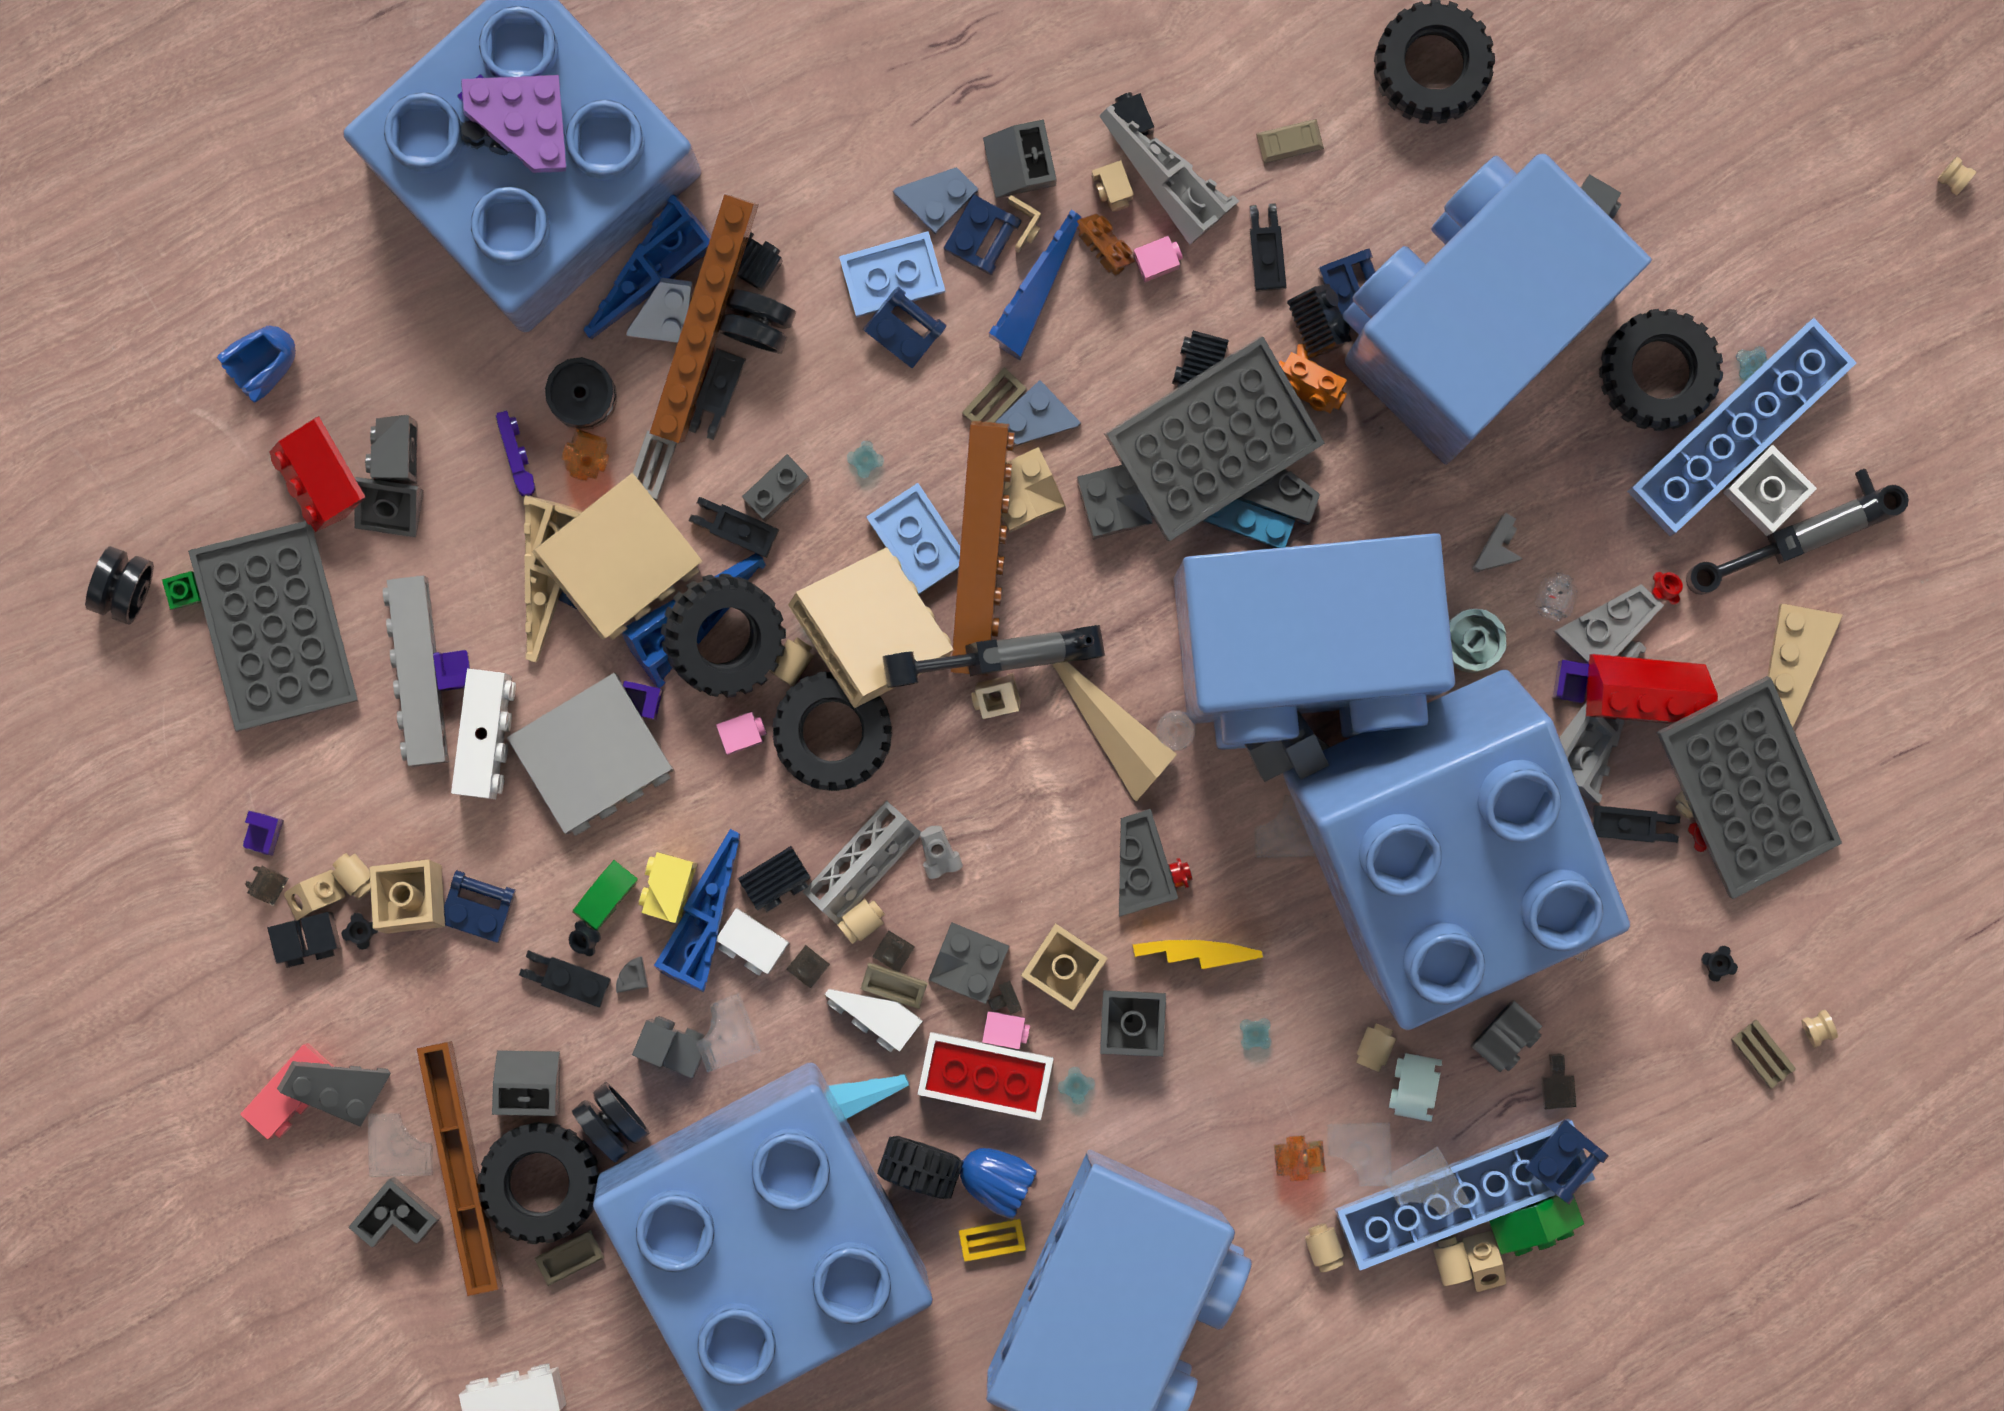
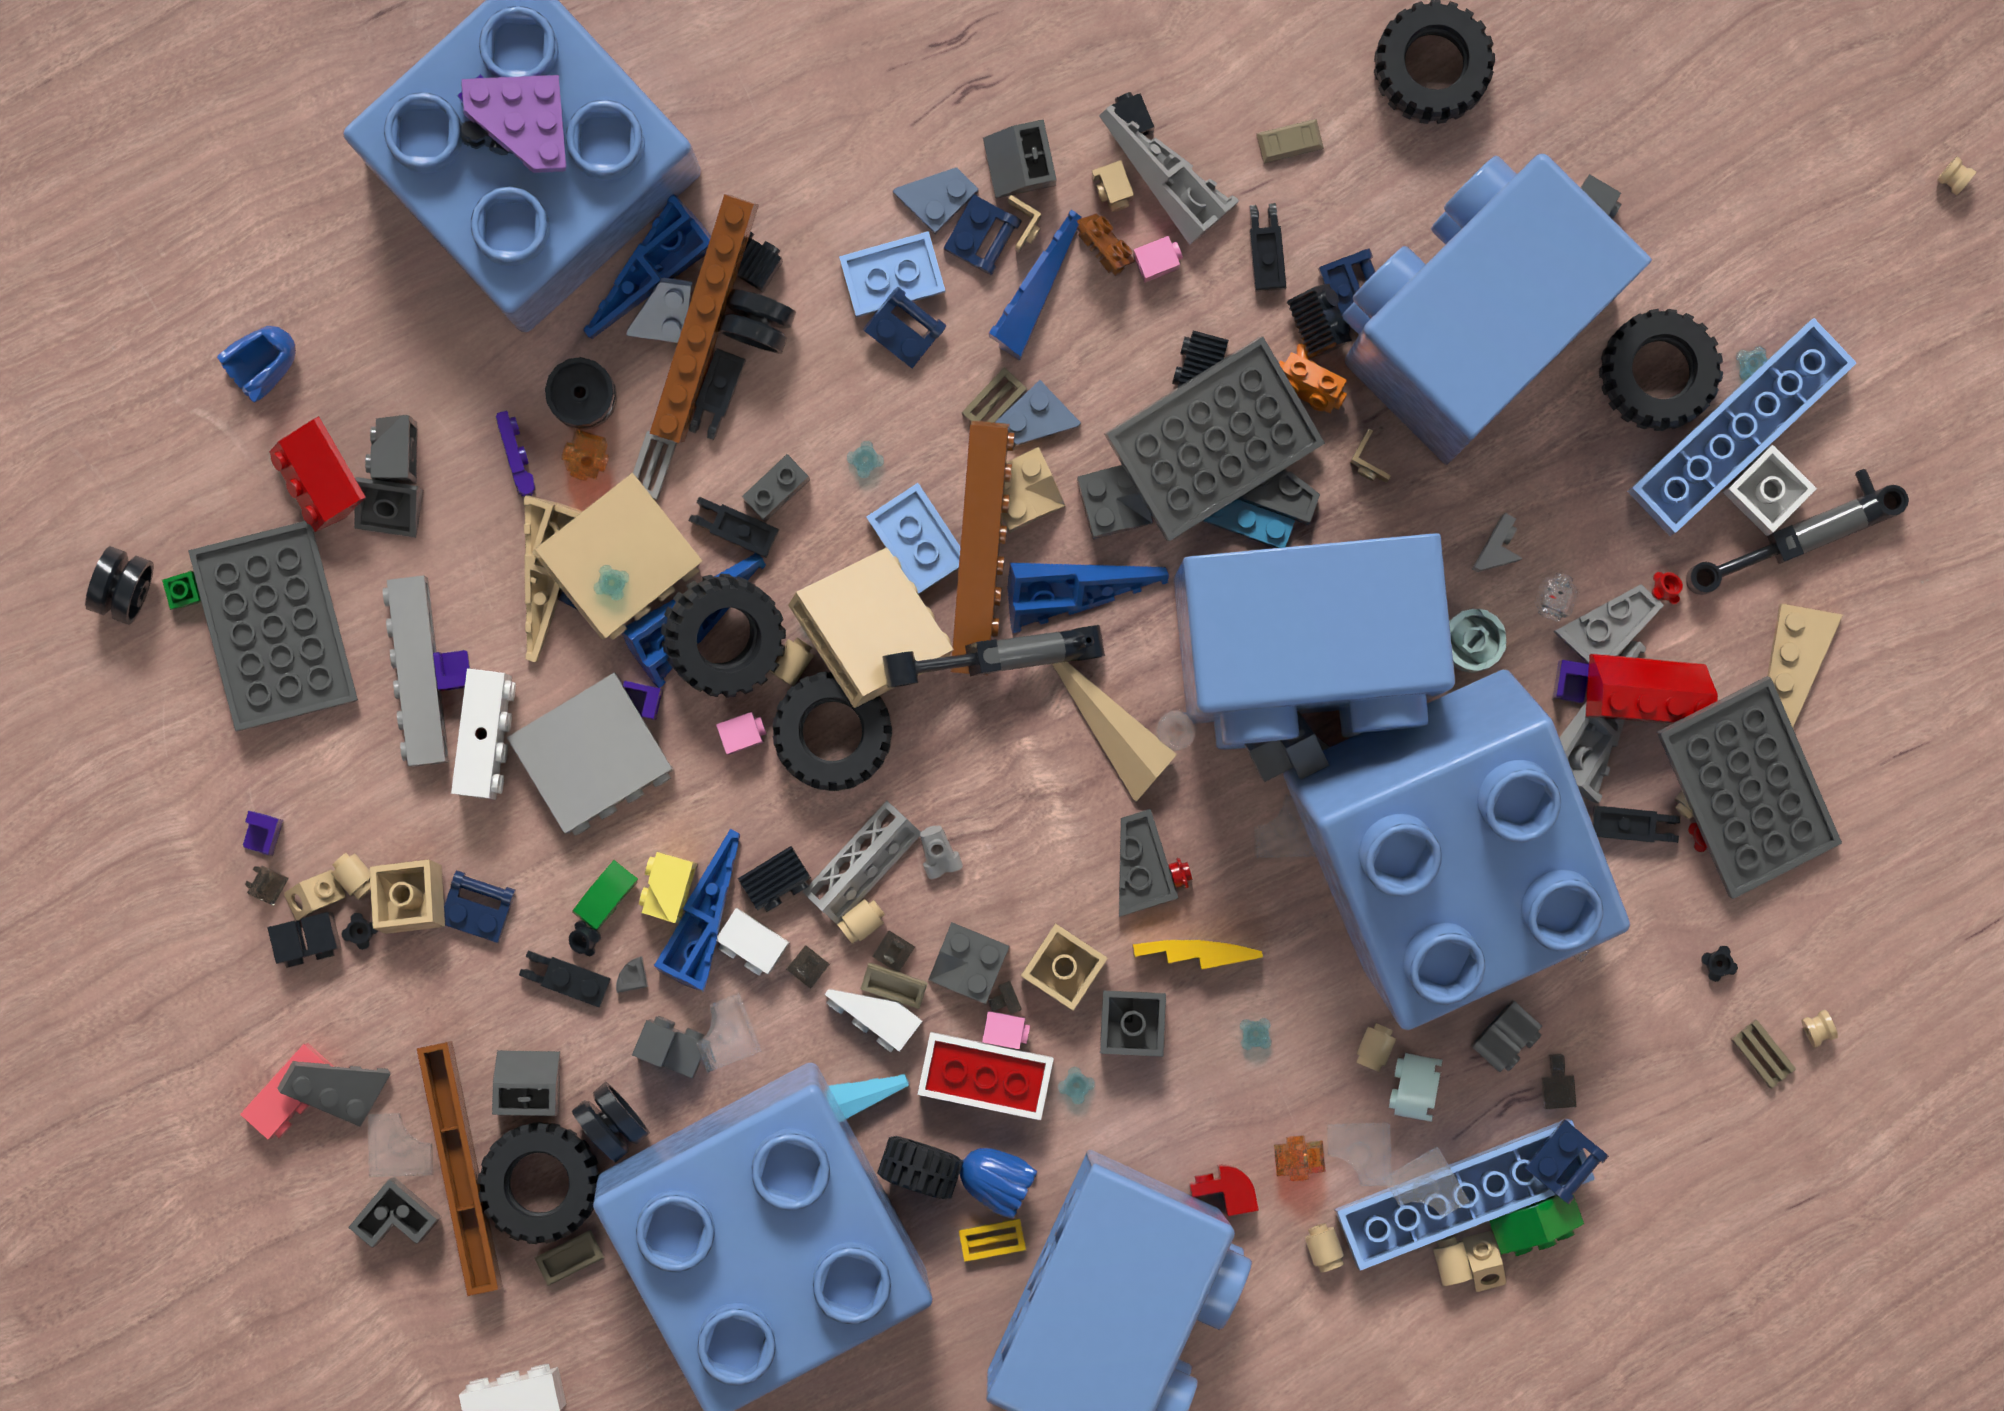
tan brick [971,673,1021,719] -> none
none -> clear light blue plate [594,565,629,601]
none -> blue wedge [1007,563,1169,633]
none -> red brick [1189,1164,1259,1216]
none -> tan bracket [1350,429,1391,483]

